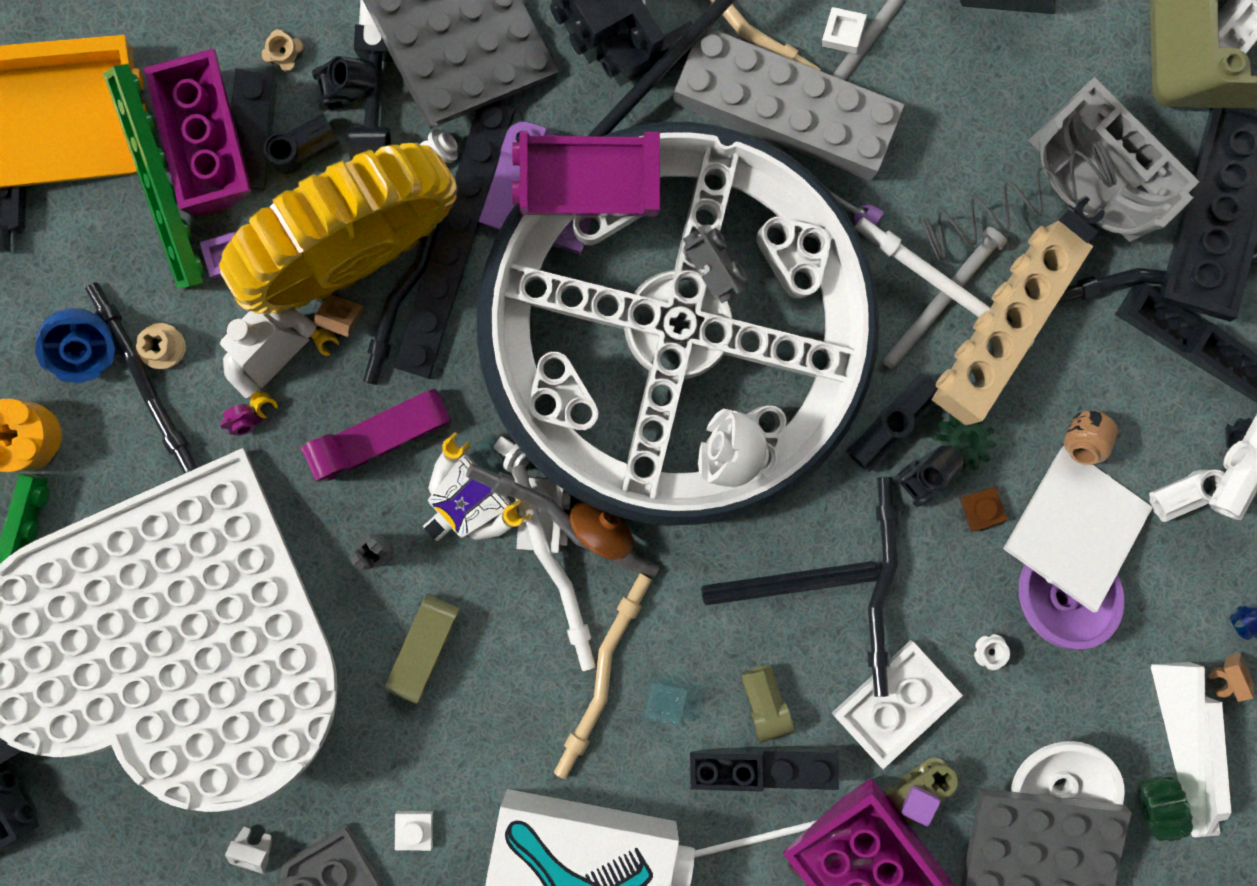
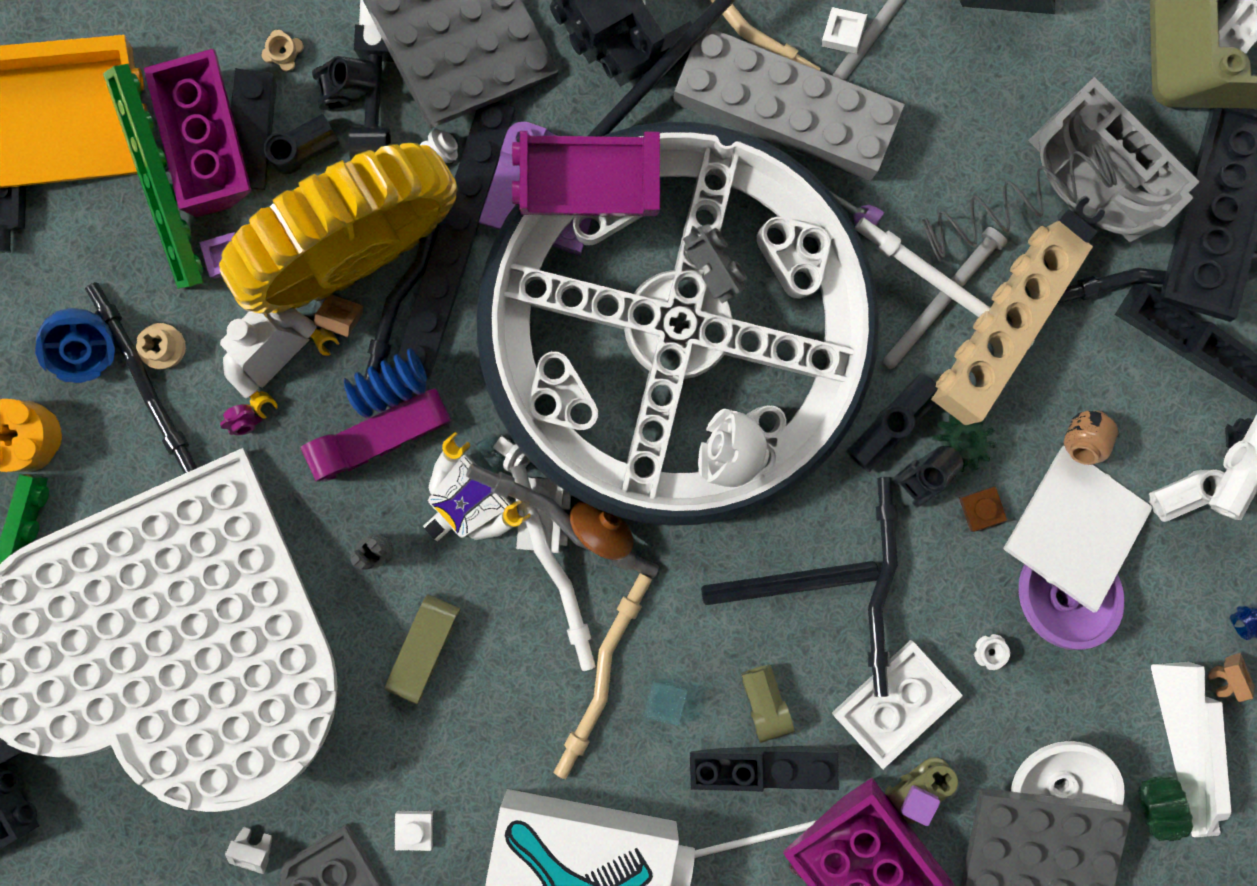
none -> blue piece [344,348,427,418]

